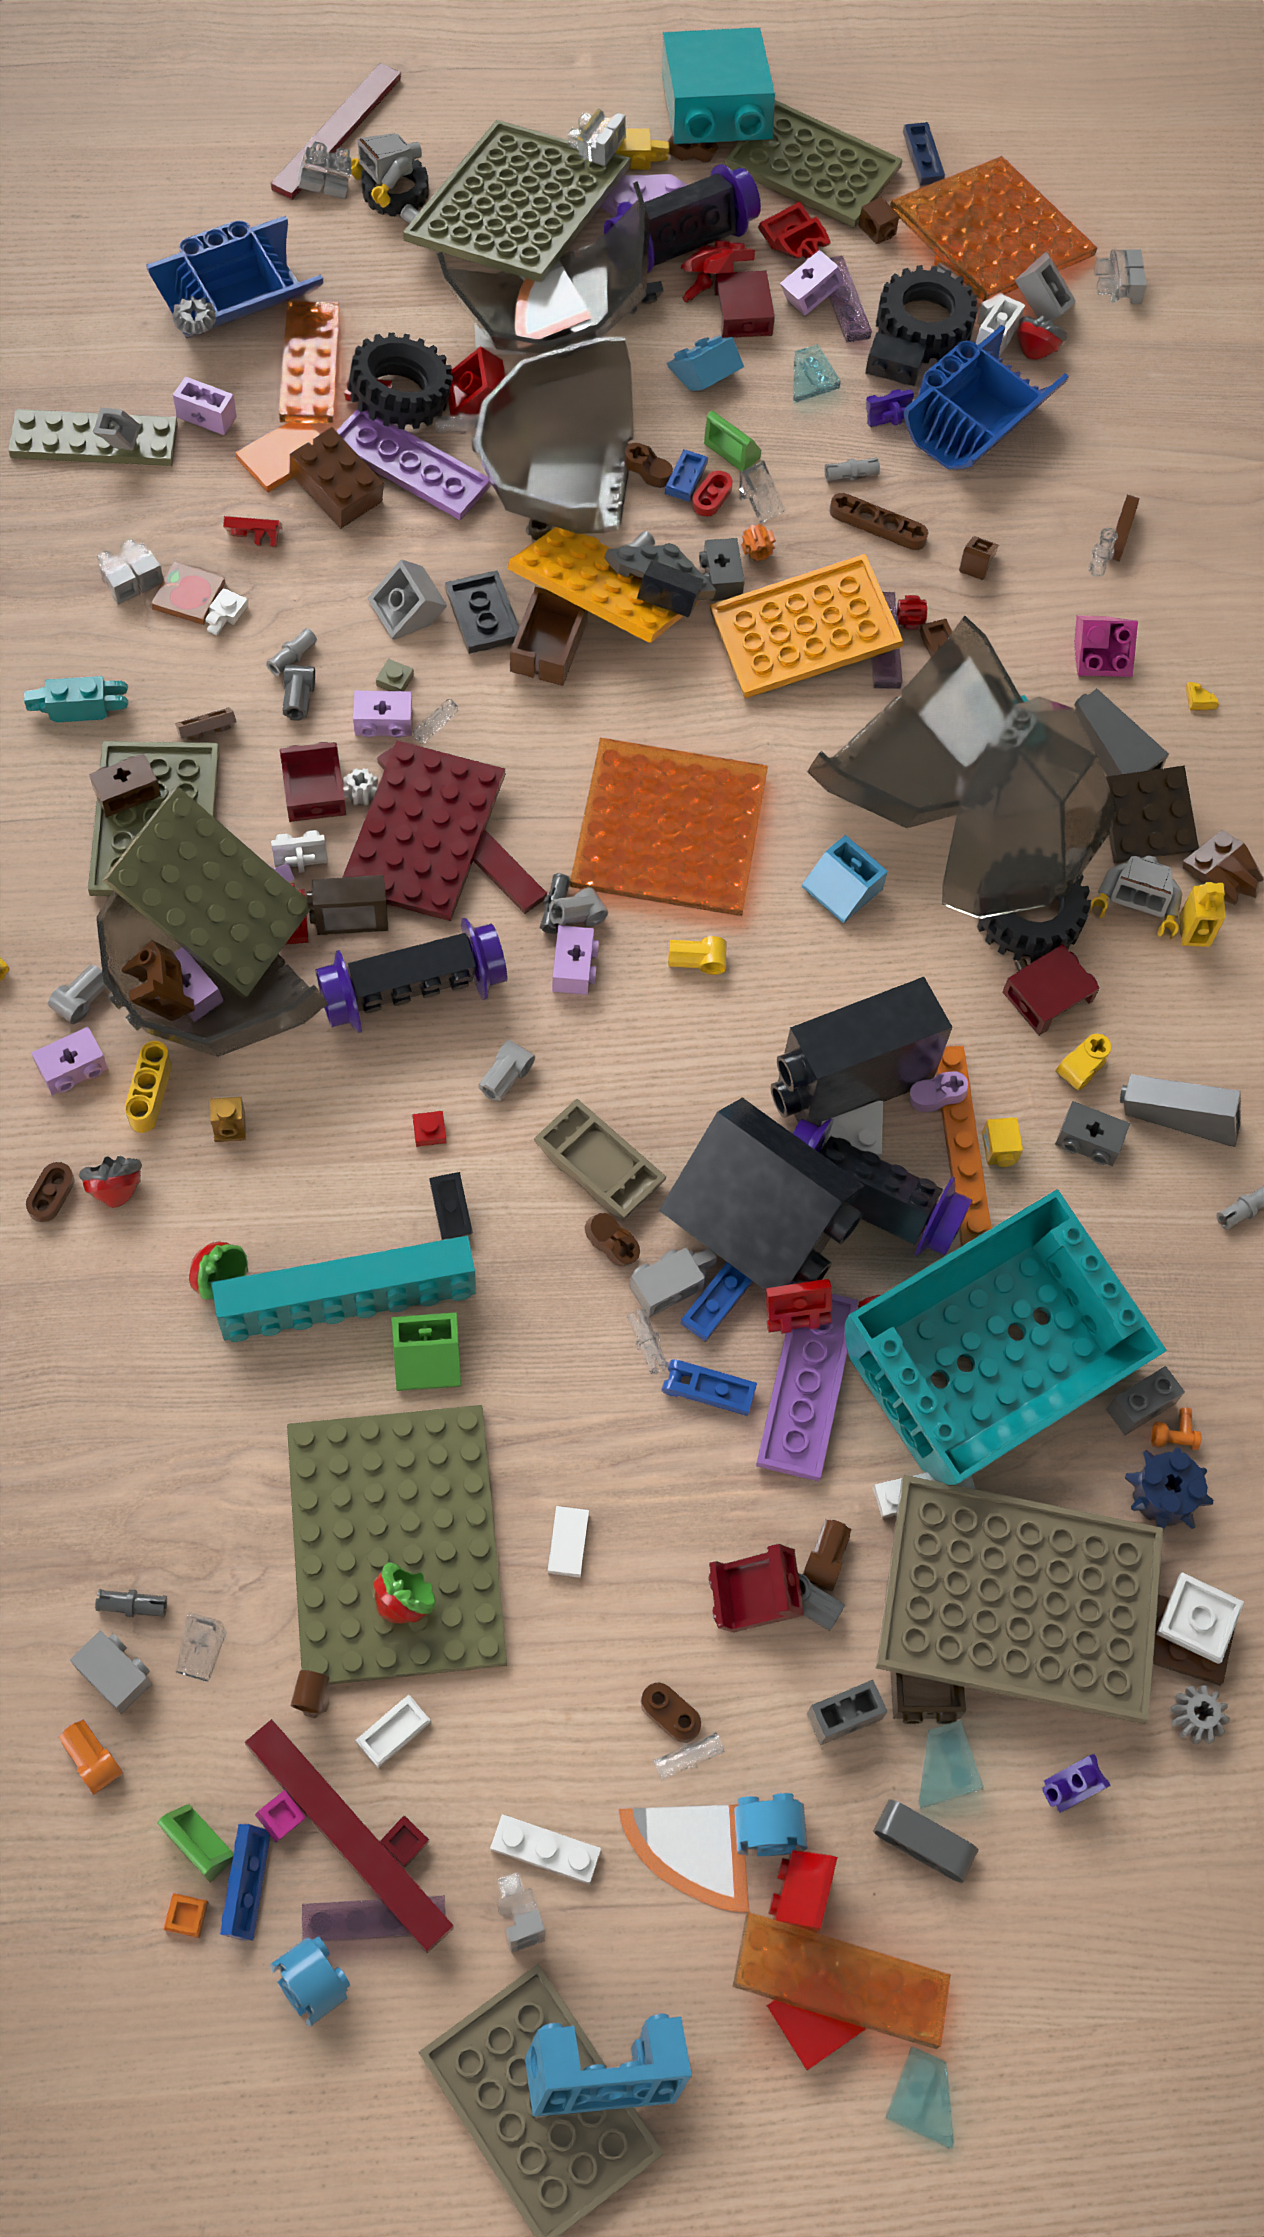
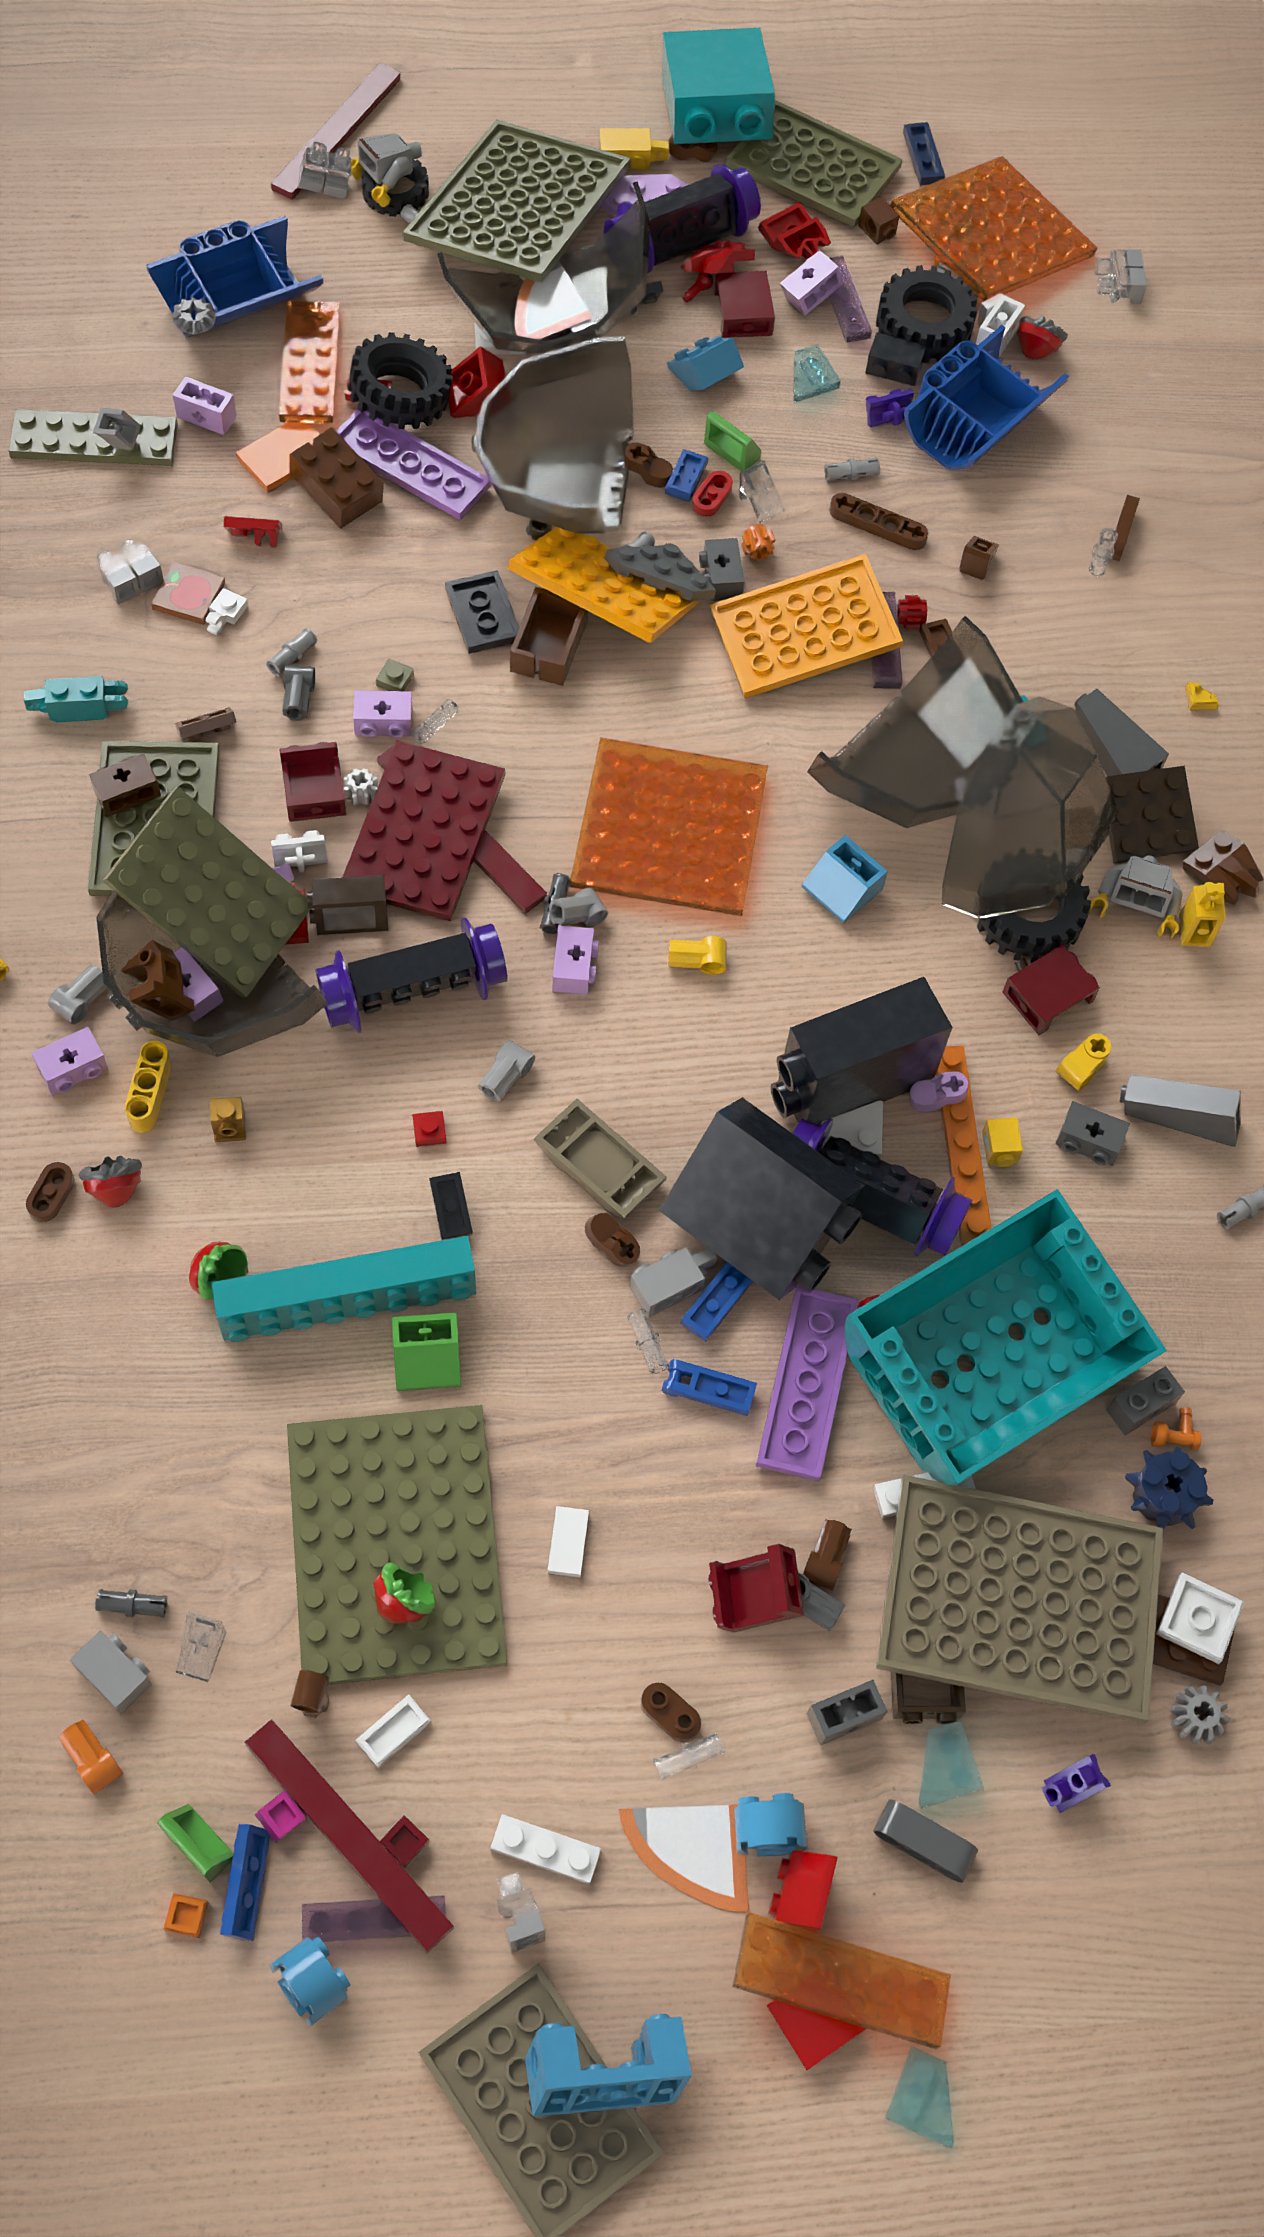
light grey slope [368,560,447,639] -> none
clear pin [435,412,490,434] -> none
hips [568,109,626,166] -> none
black brick [637,560,704,618] -> none
red plate [766,1279,832,1334] -> none
light grey slope [1015,252,1076,322] -> none
dark pink slope [1074,615,1138,677] -> none

